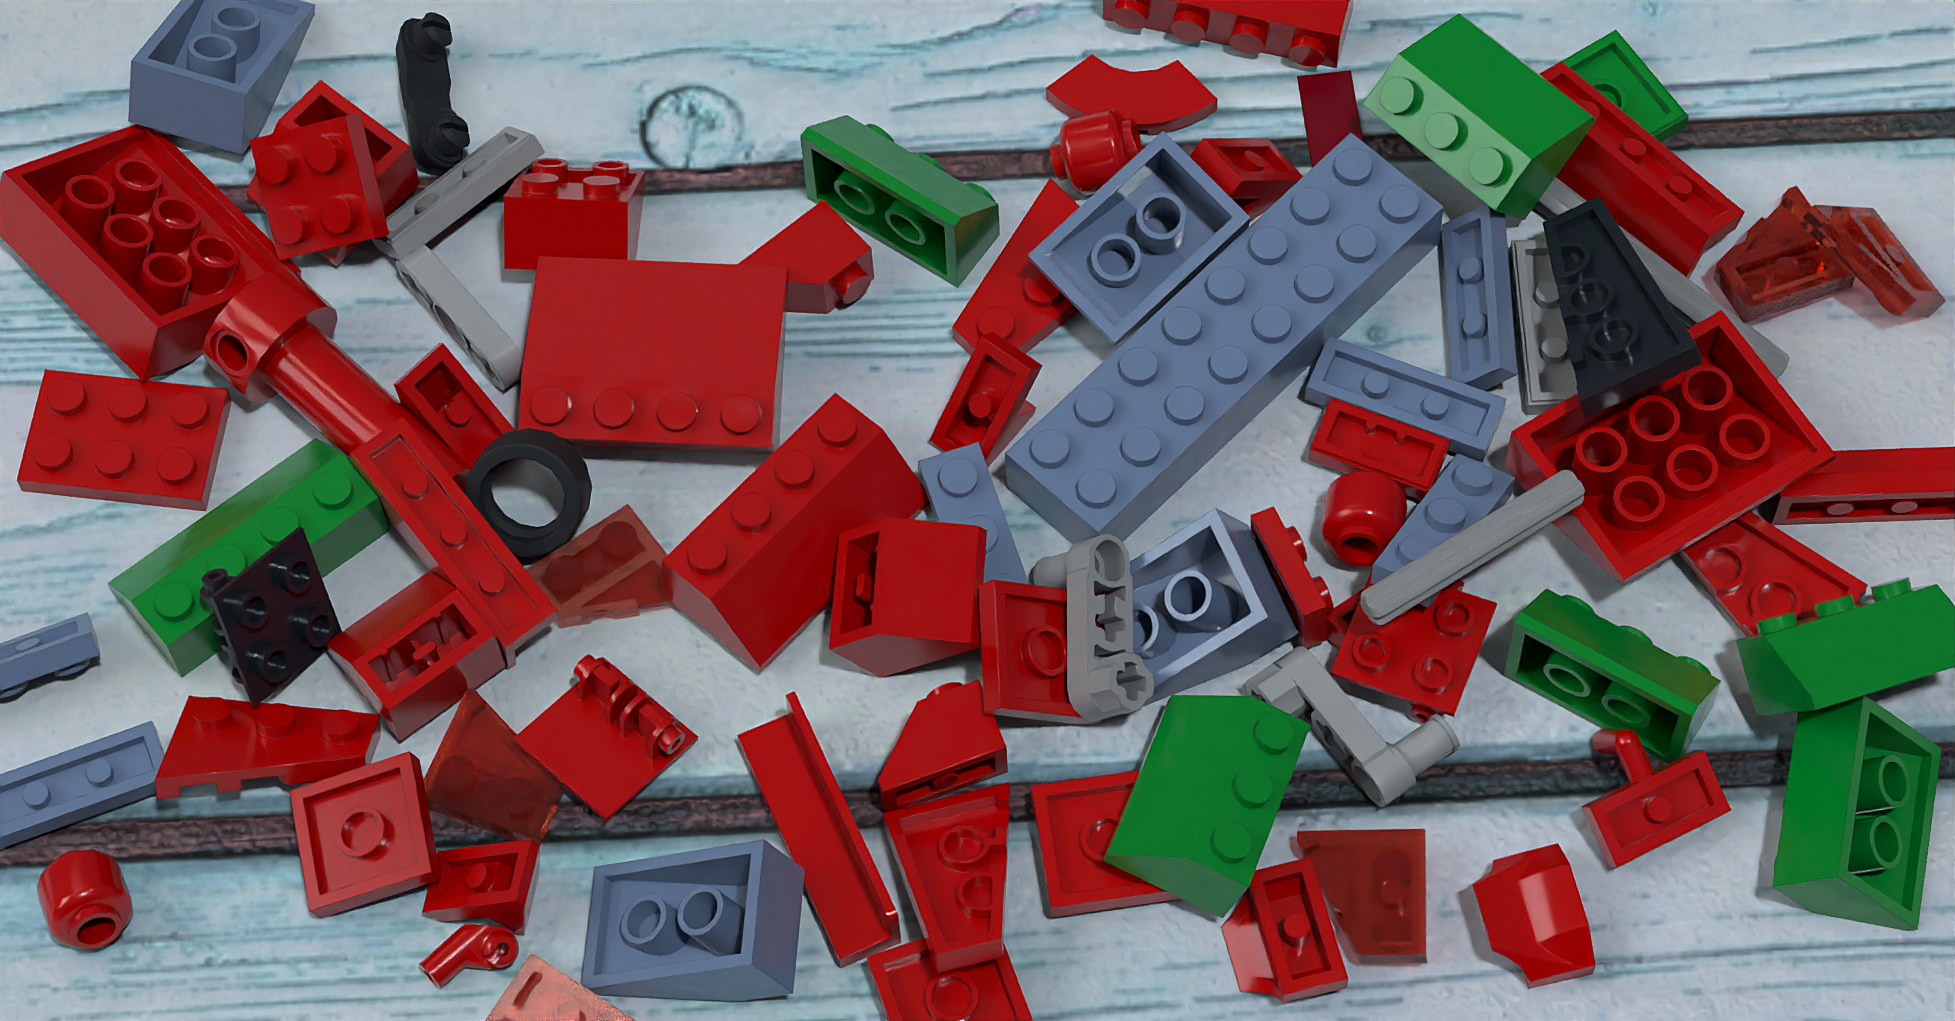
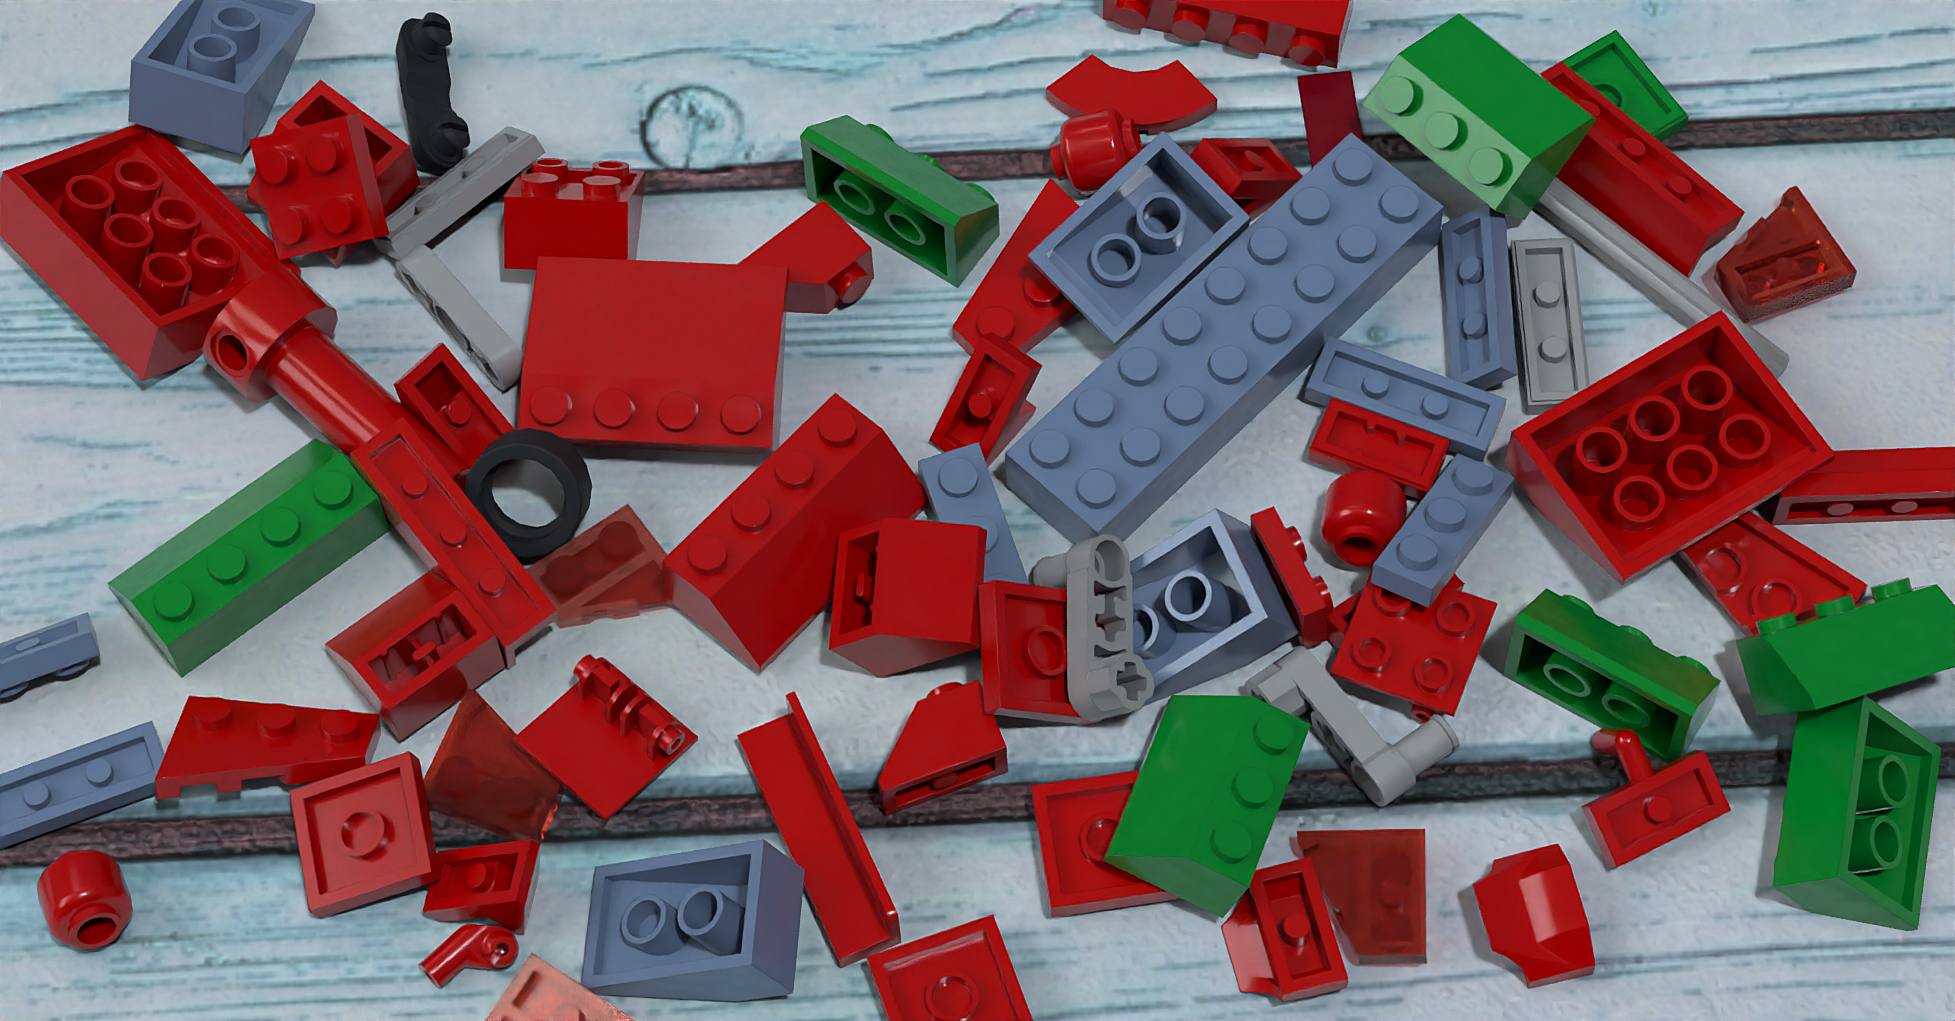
red plate [17,369,232,512] -> none
black hinge [200,527,342,706] -> none
red wing [883,782,1010,973] -> none
light grey axle [1360,470,1585,625] -> none
black wing [1542,196,1703,418] -> none
clear red wing [1798,205,1946,317] -> none

